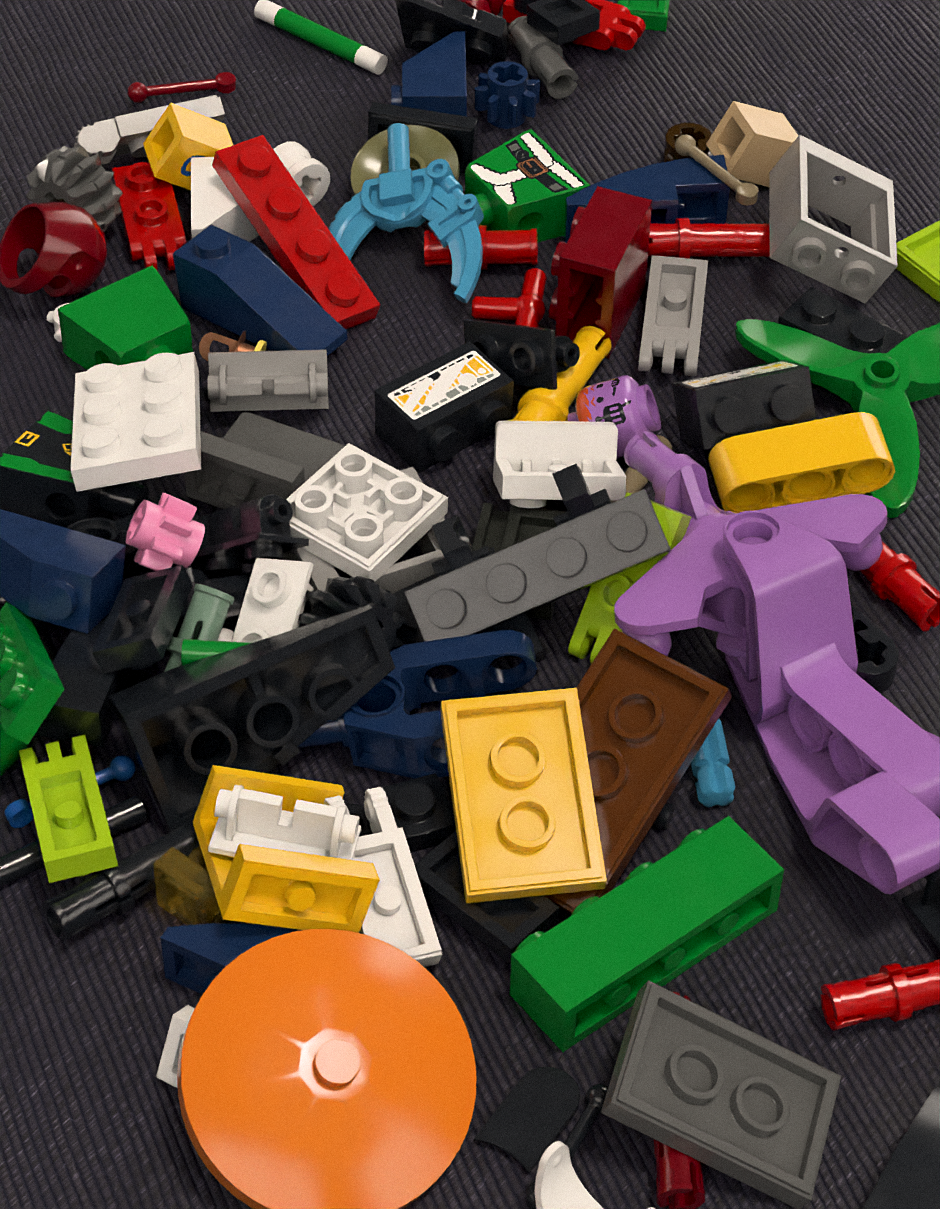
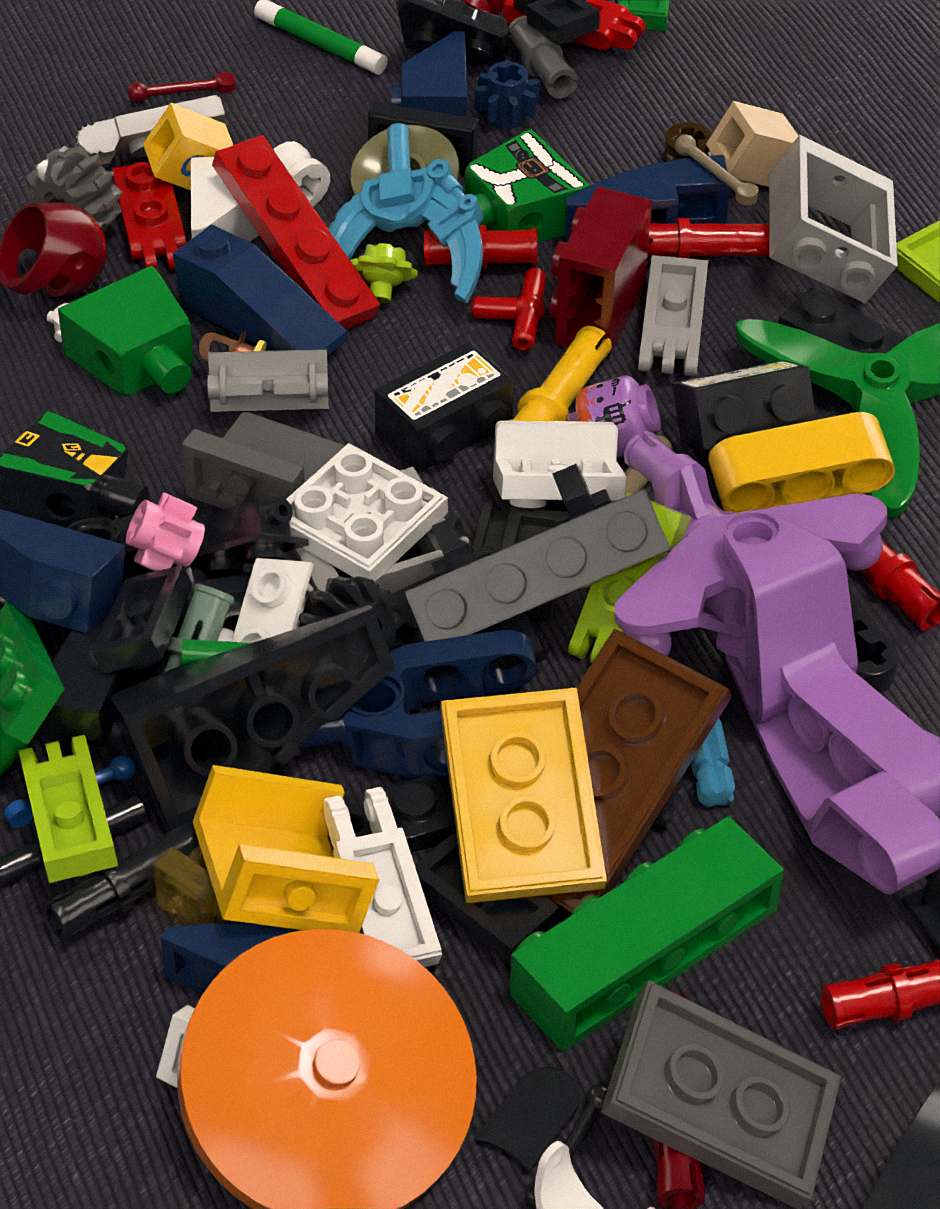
white plate [71,352,201,492] -> none
white hinge [208,785,361,860] -> none
black hinge [464,319,580,390] -> none
none -> lime plant [350,243,418,303]

